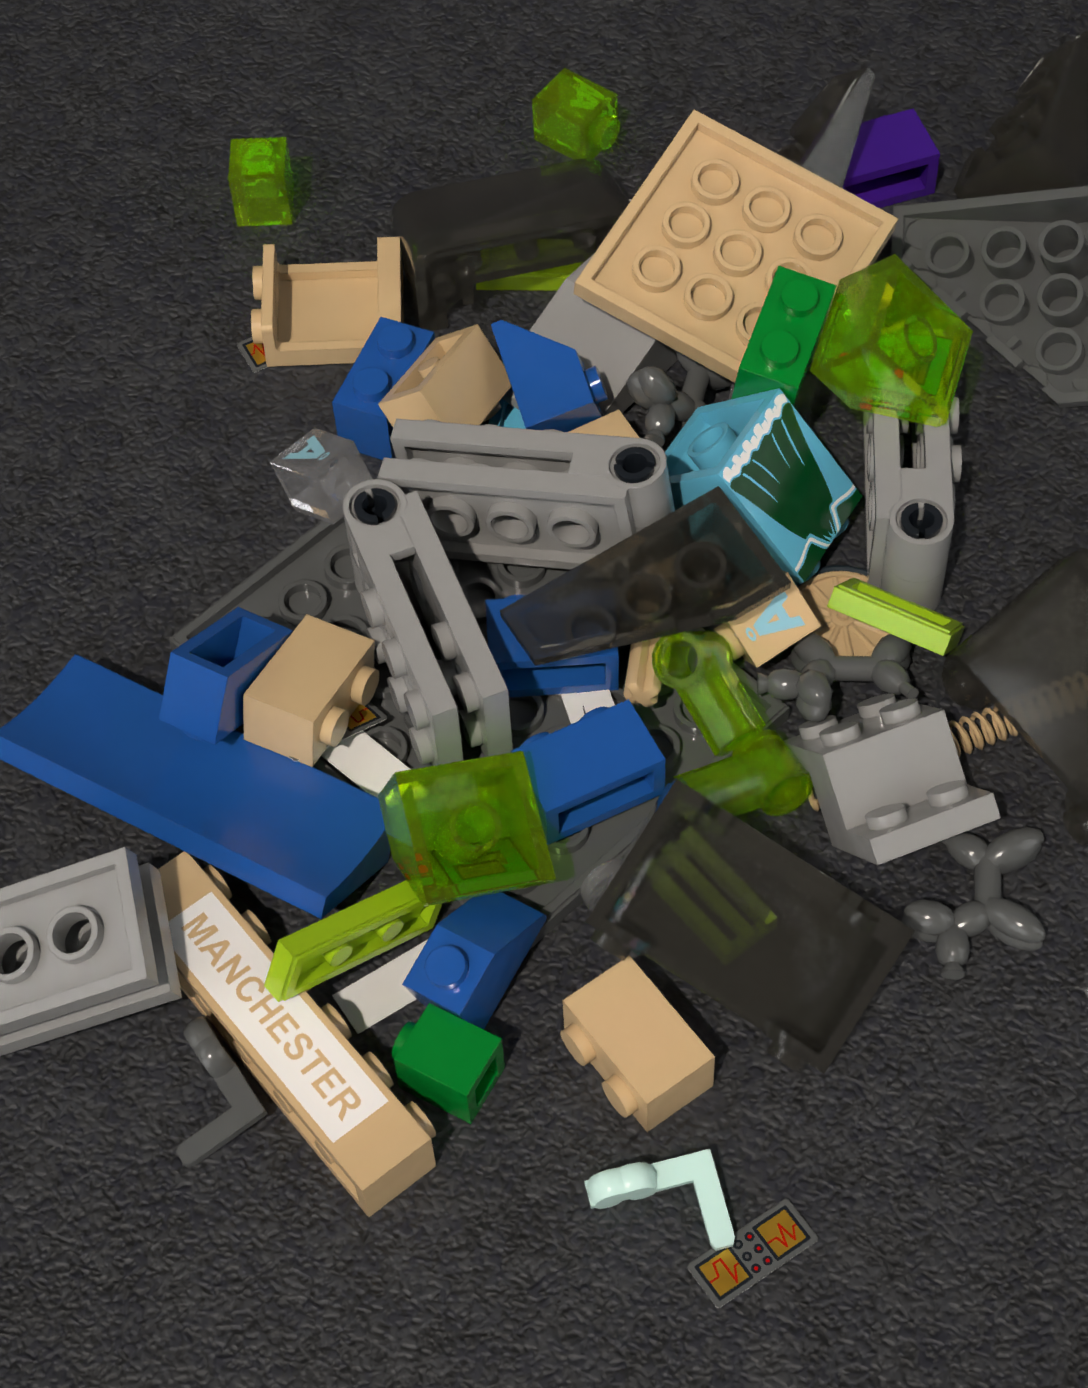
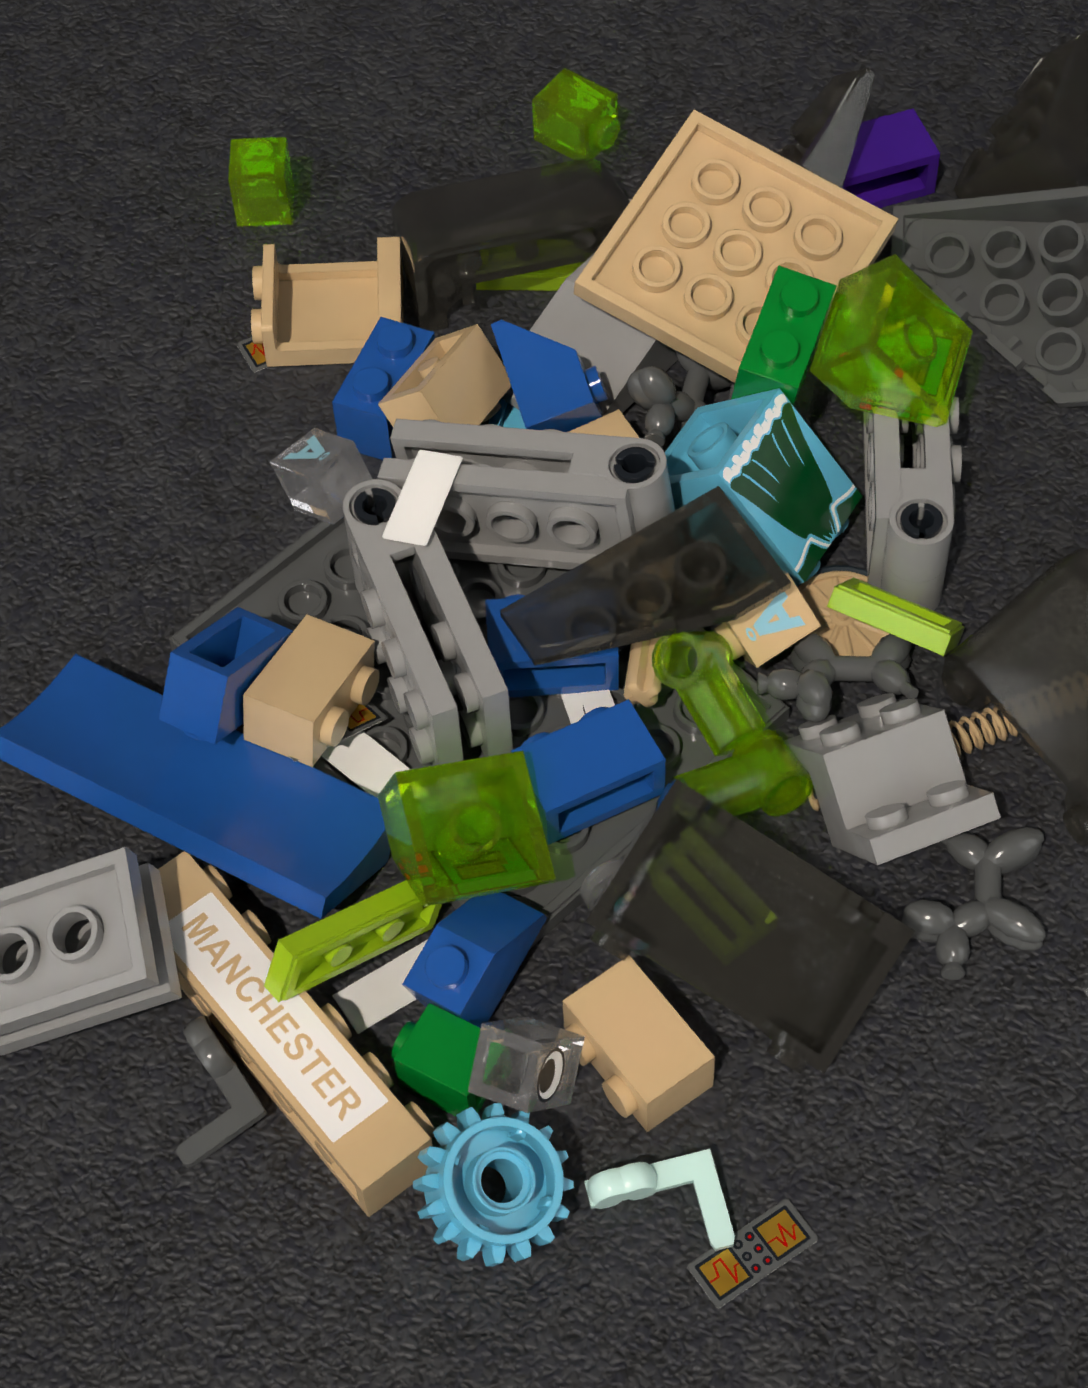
none -> white sticker [382,450,463,546]
none -> medium azure gear [413,1103,574,1267]
none -> clear brick [468,1017,585,1113]

